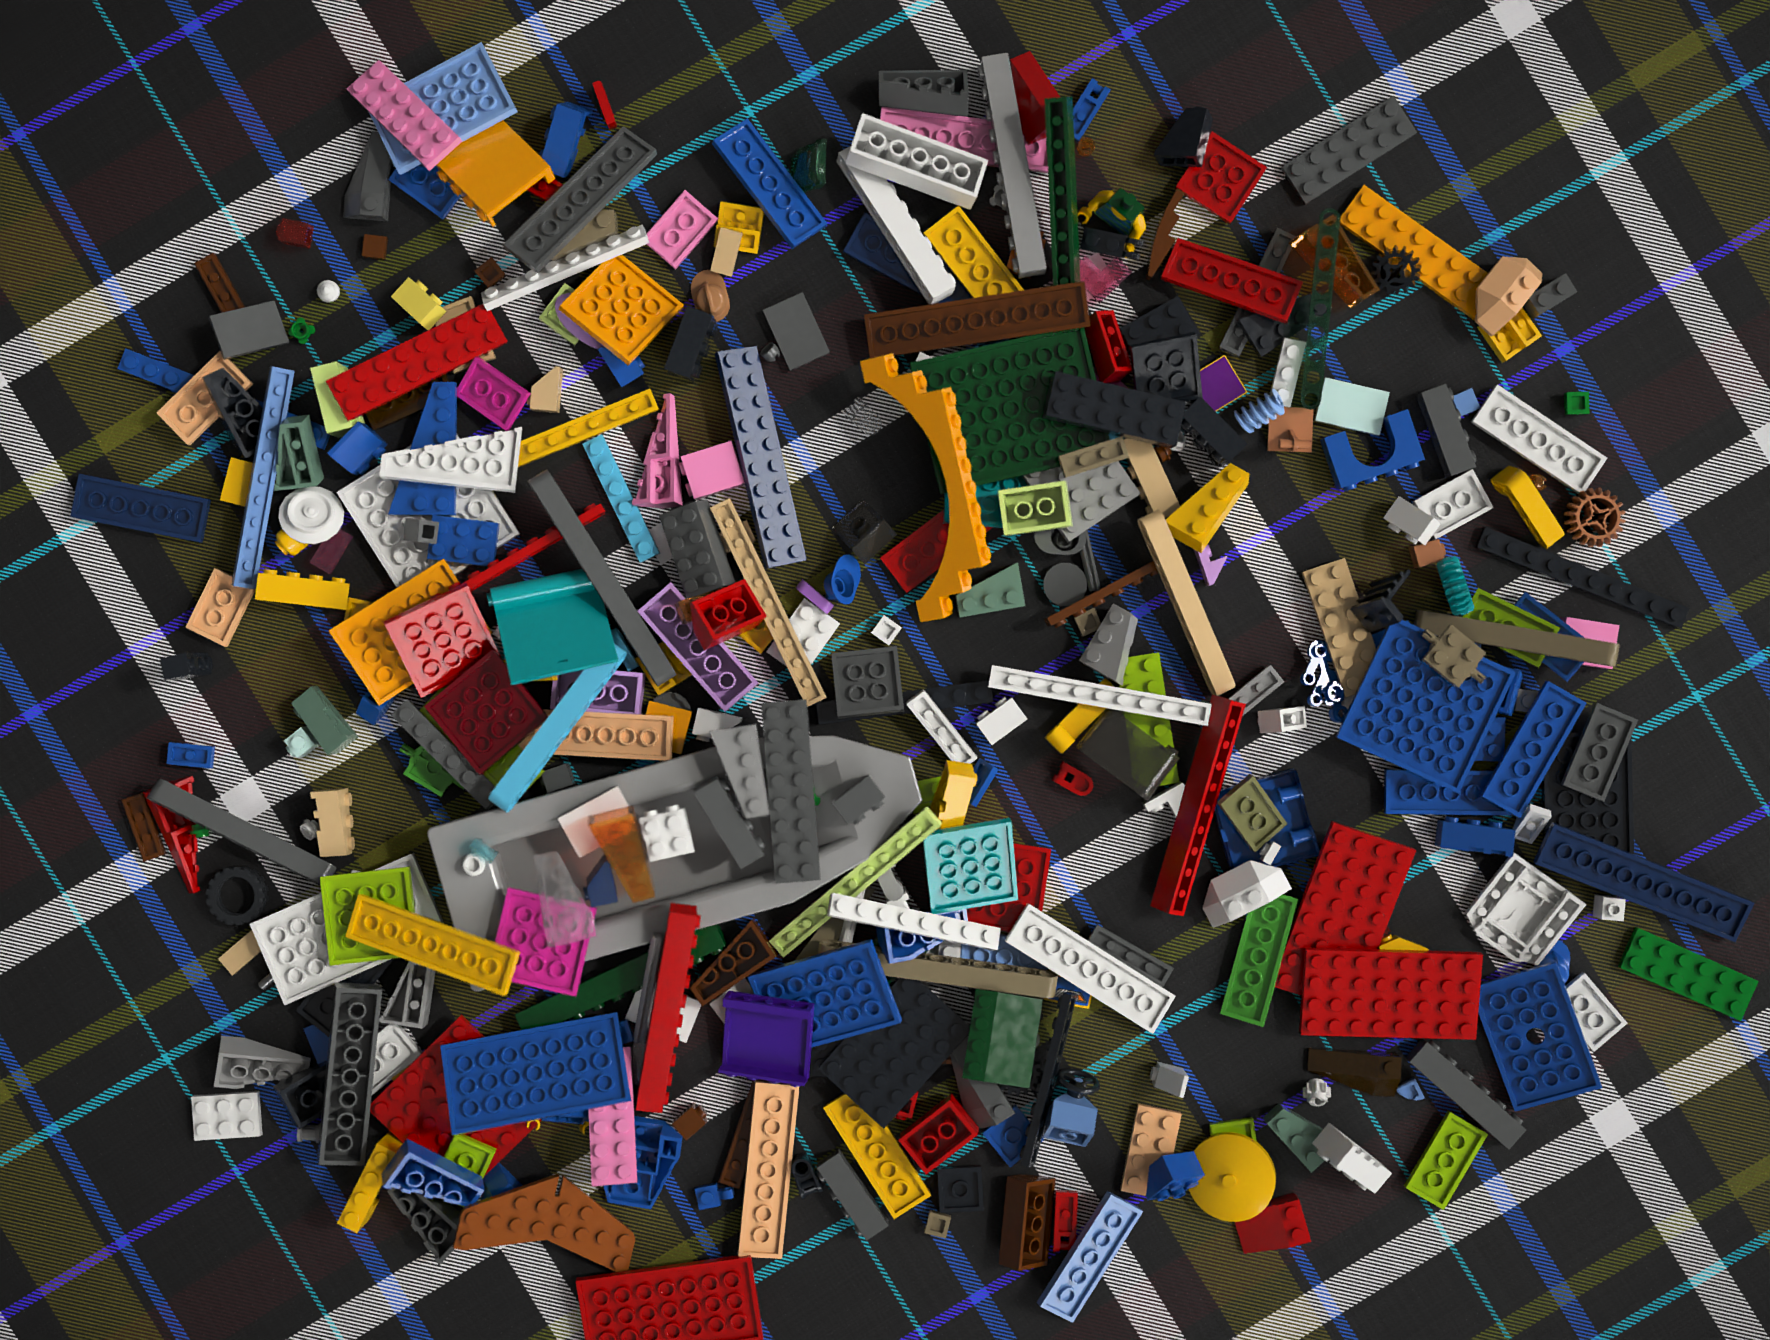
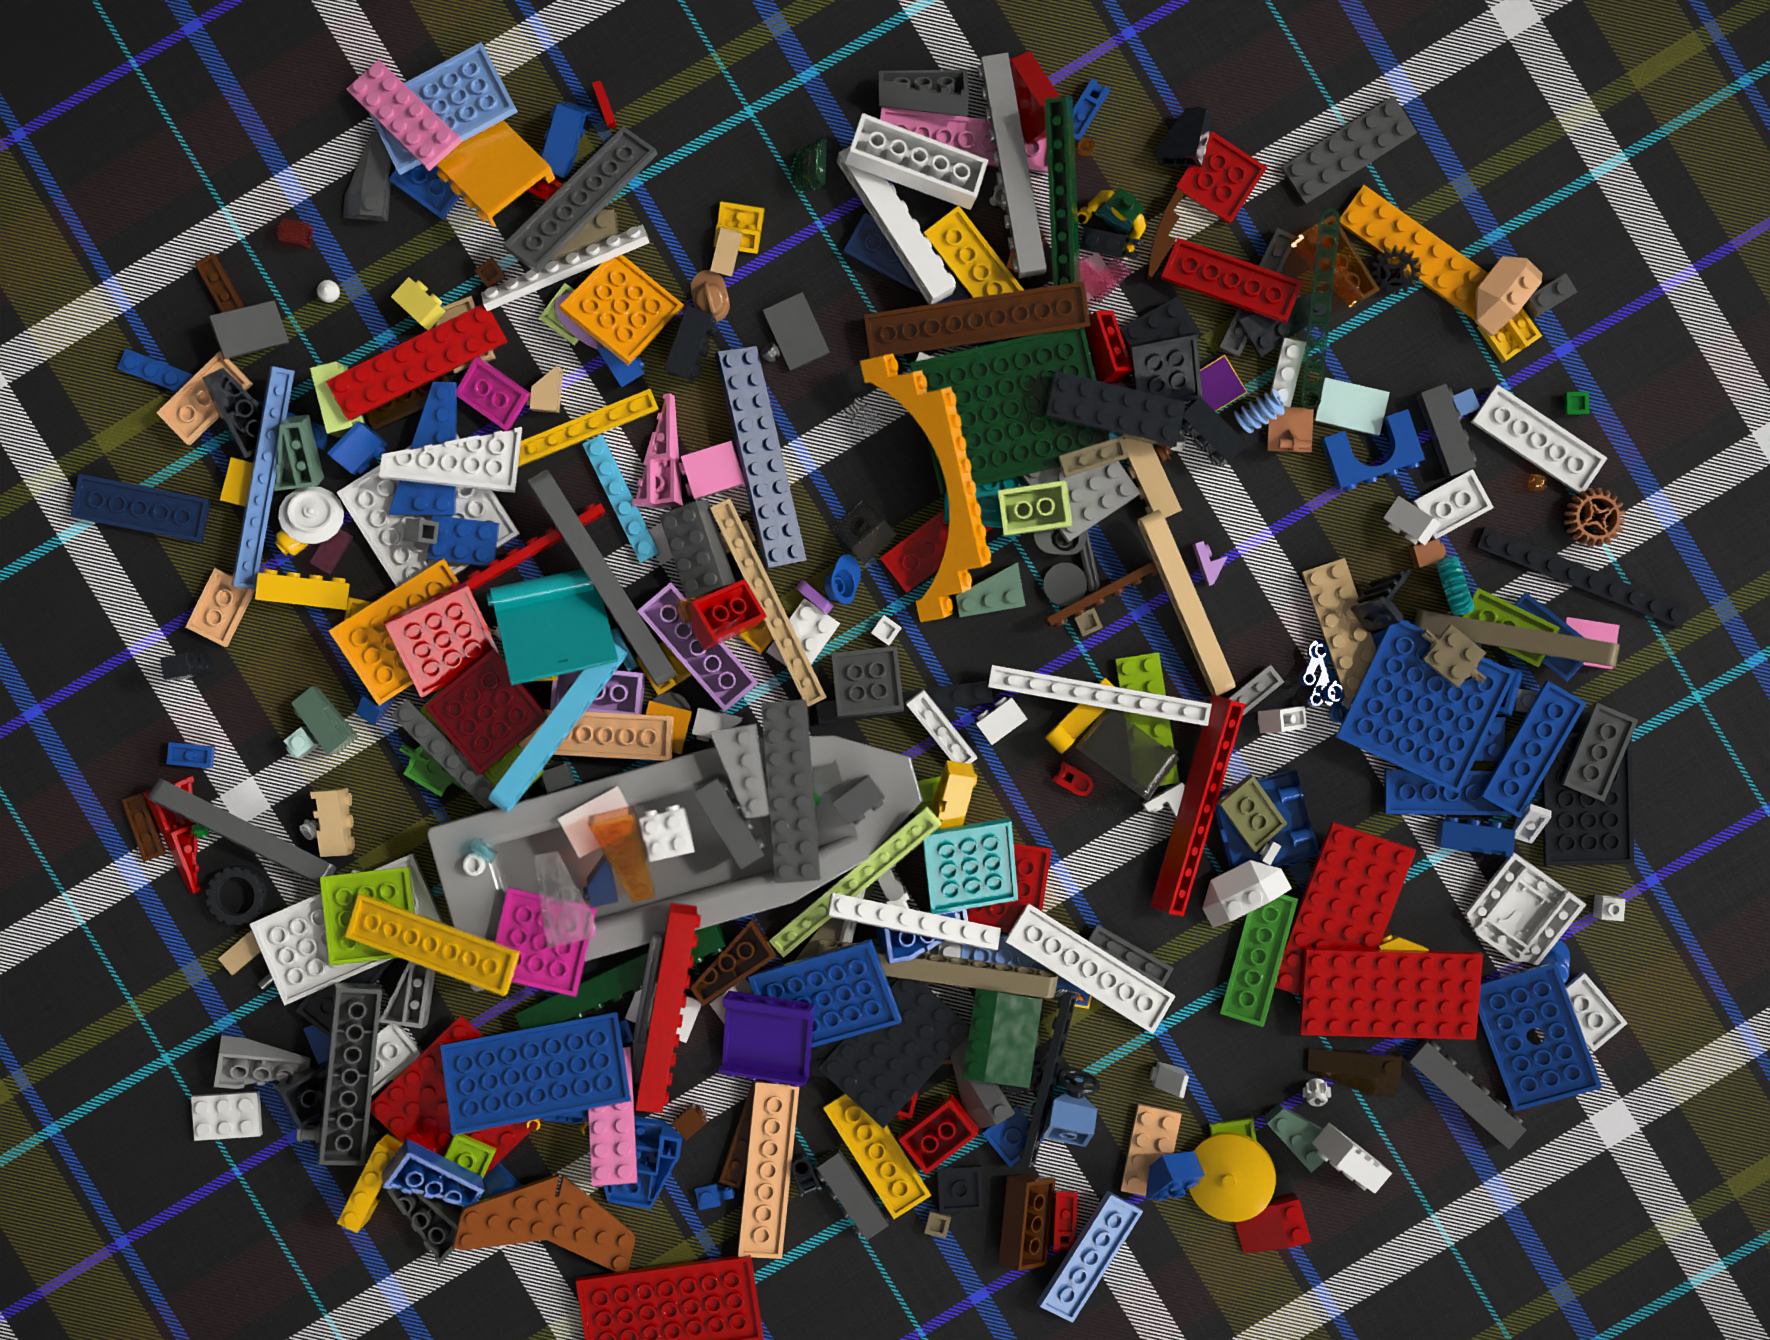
green plate [289,318,315,344] -> none
reddish brown tile [362,234,388,260] -> none
bright pink tile [647,190,718,270] -> none
blue plate [712,118,828,249] -> none
blue plate [969,758,999,807] -> none
light grey wedge [1079,603,1138,686] -> none
yellow wedge [1165,463,1250,553] -> none
medium blue tile [1396,1077,1425,1100] -> none
lime plate [1404,1111,1488,1210] -> none
yellow beam [1490,465,1565,549] -> none
dark blue plate [1533,822,1755,942] -> none
green plate [1618,927,1759,1021] -> none

